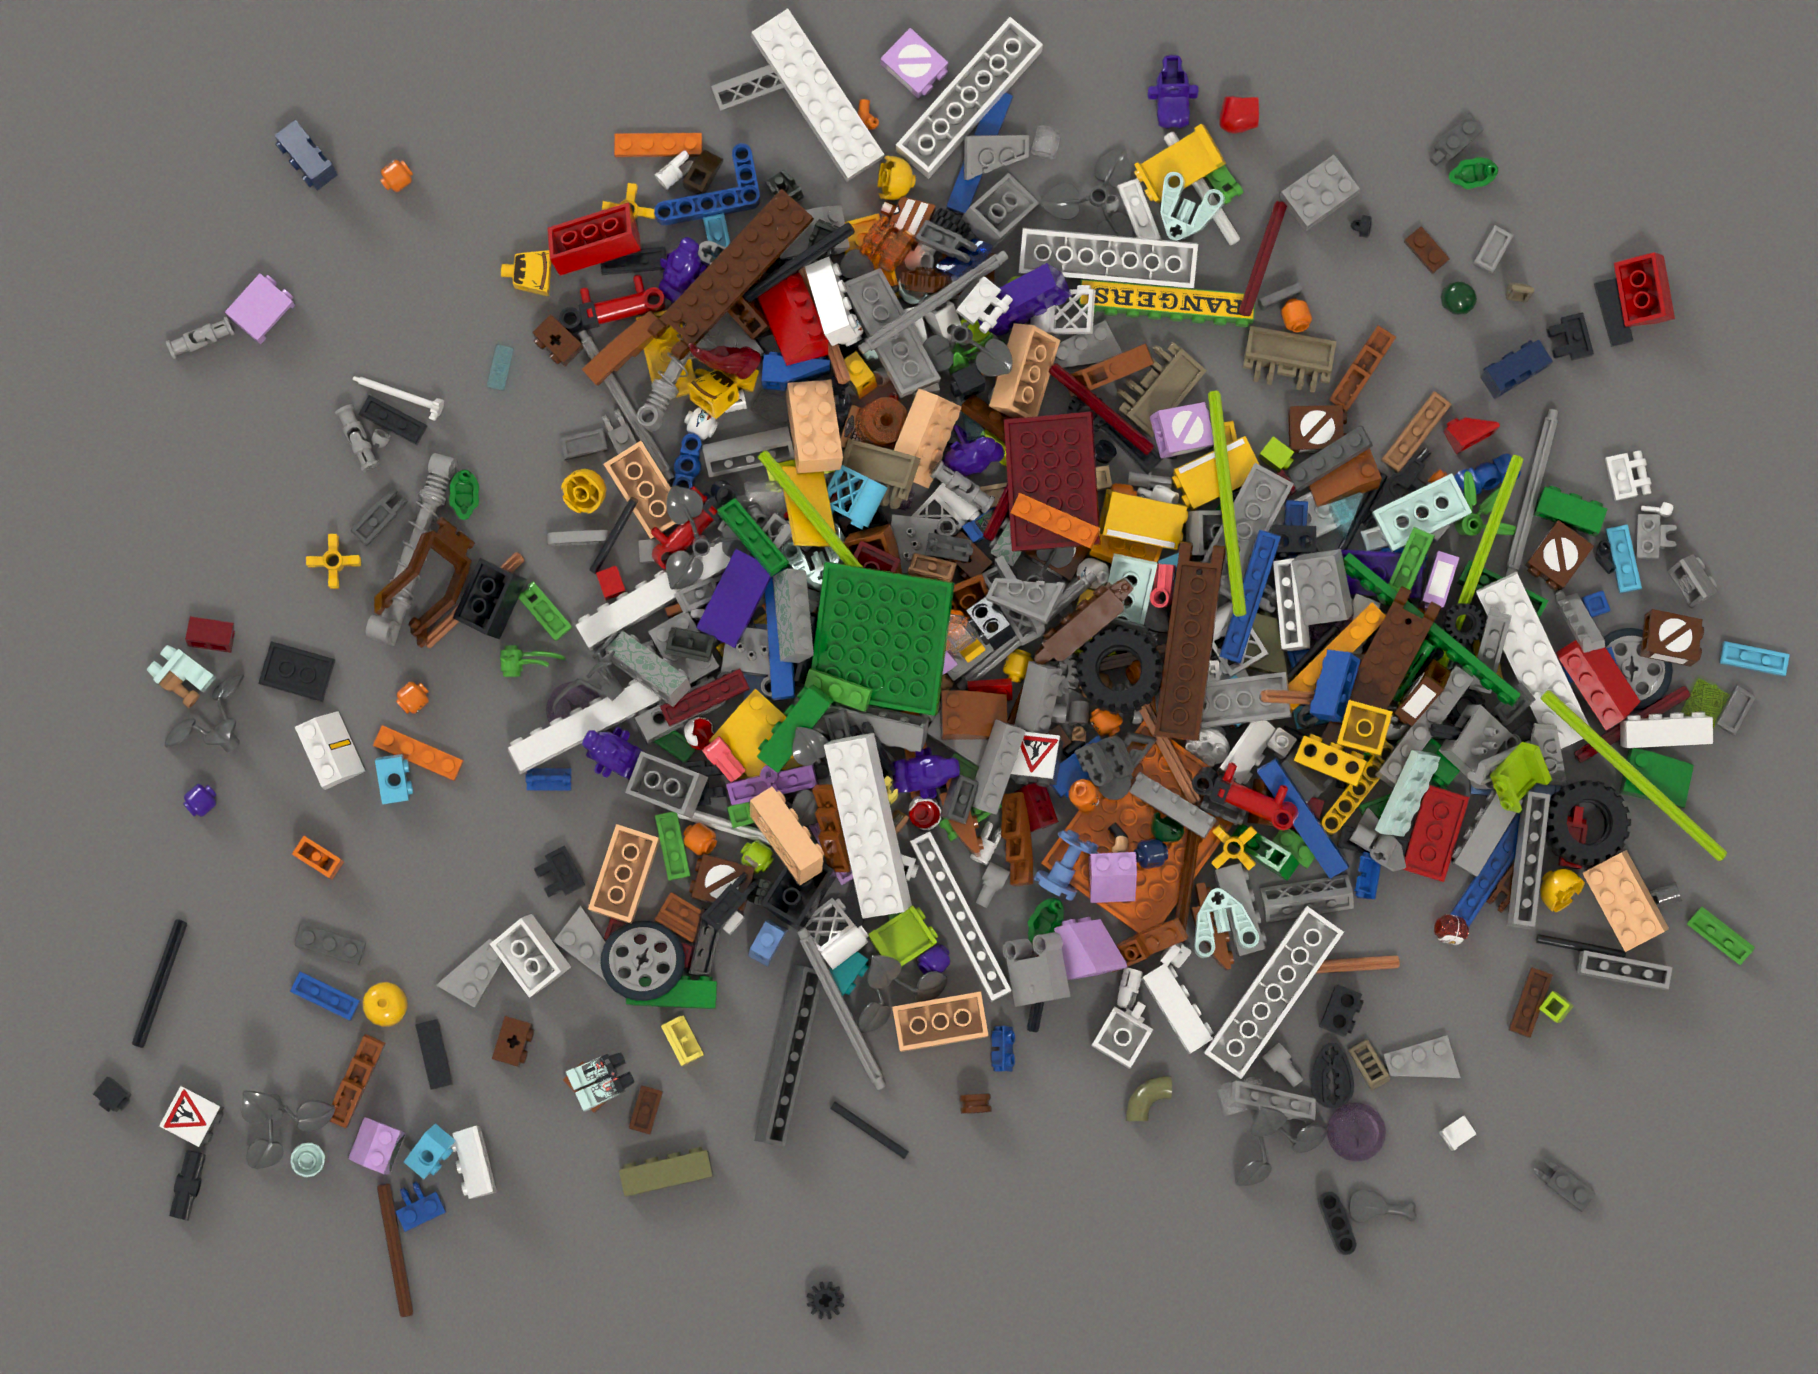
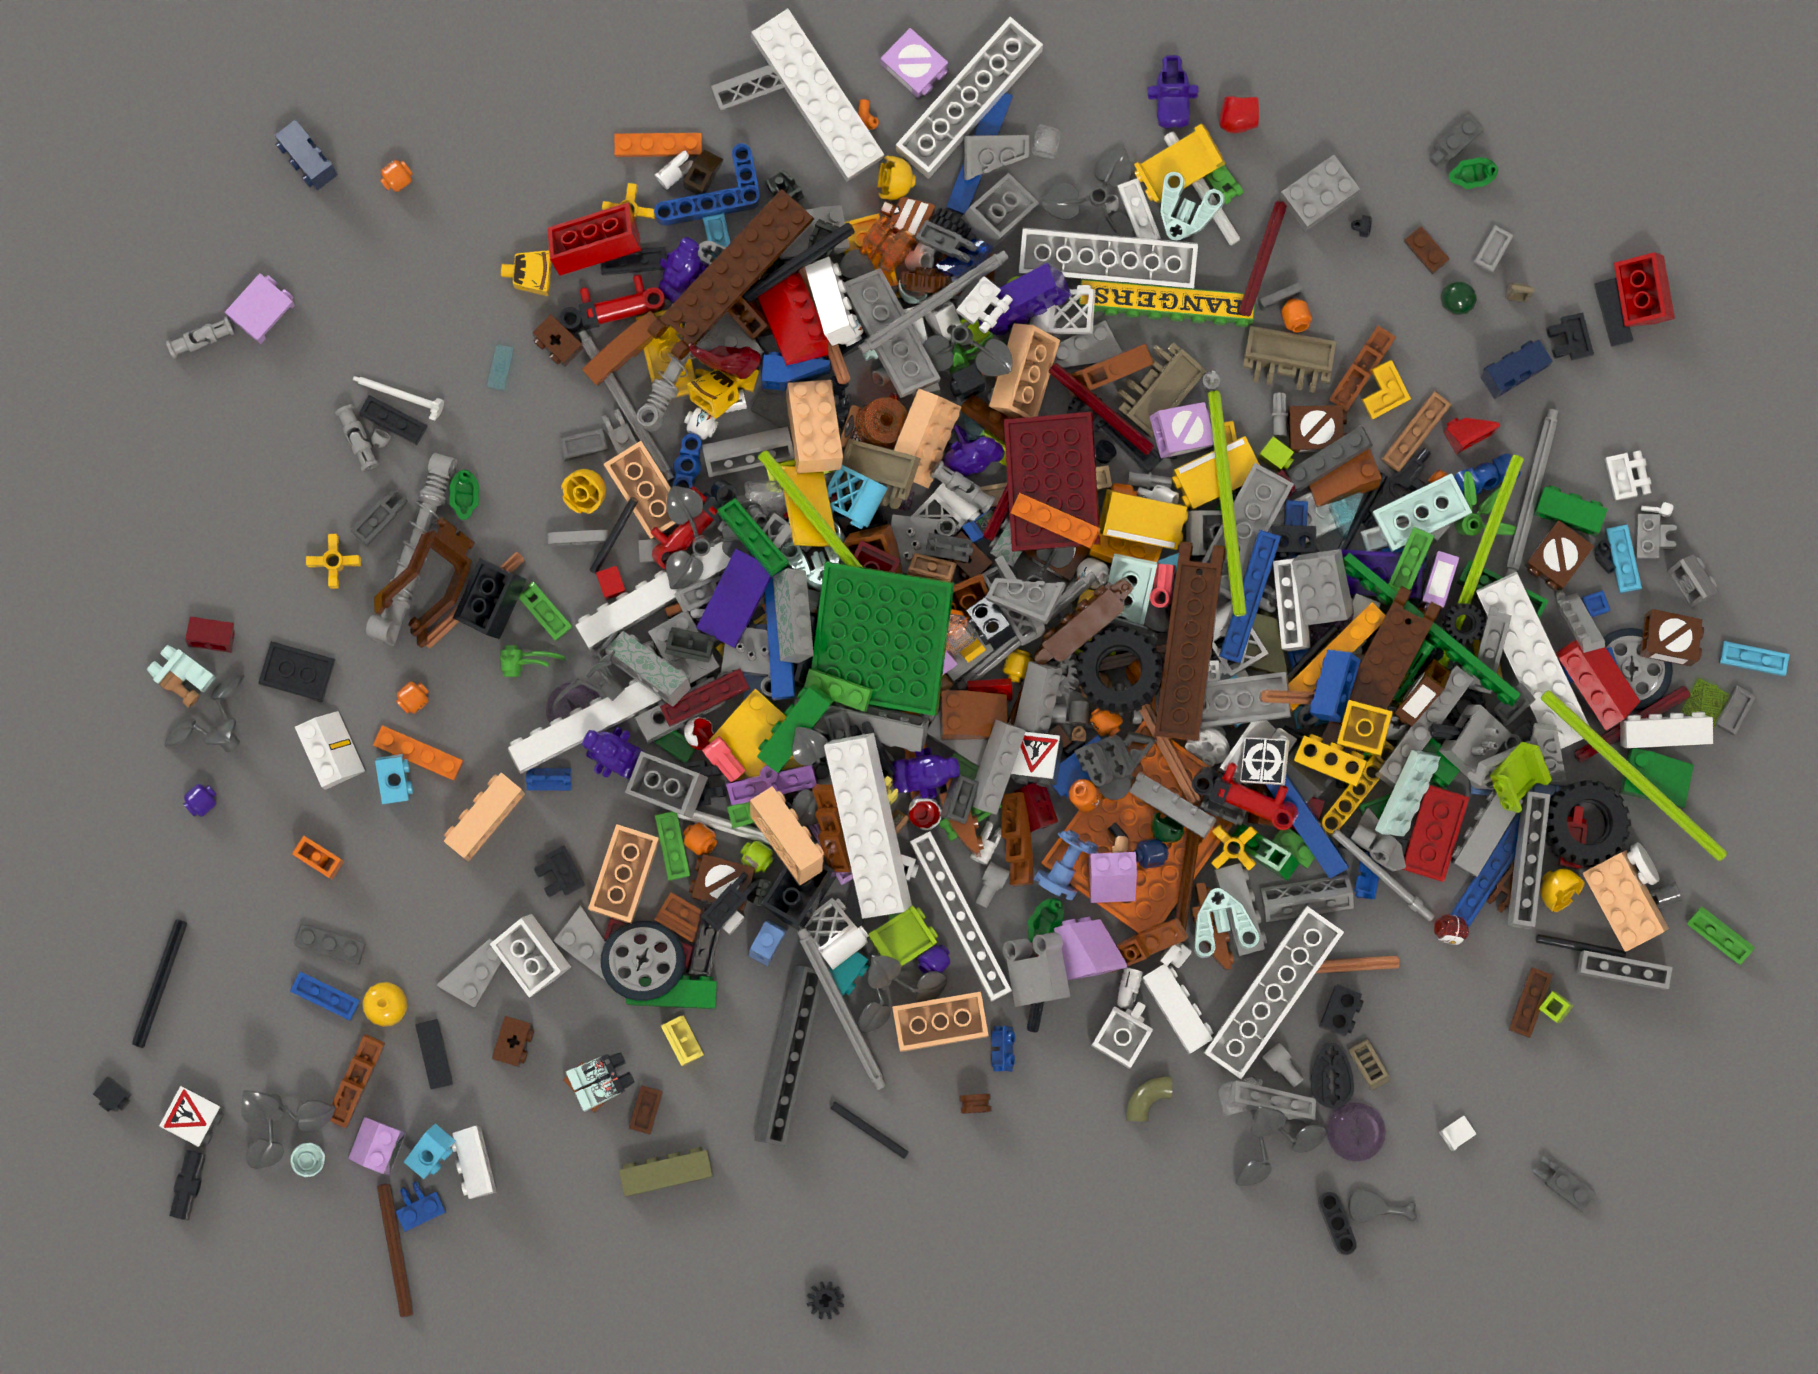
yellow torso [844,351,877,399] -> none
light grey wing [1383,1035,1461,1078] -> none
none -> light nougat brick [444,773,525,862]
none -> light grey axle [1203,370,1220,392]
none -> tile [1240,737,1289,785]
none -> light grey axle [1271,392,1289,437]
none -> light grey bar [1332,829,1435,922]
none -> yellow plate [1361,360,1411,419]
none -> white tile [1627,842,1659,885]

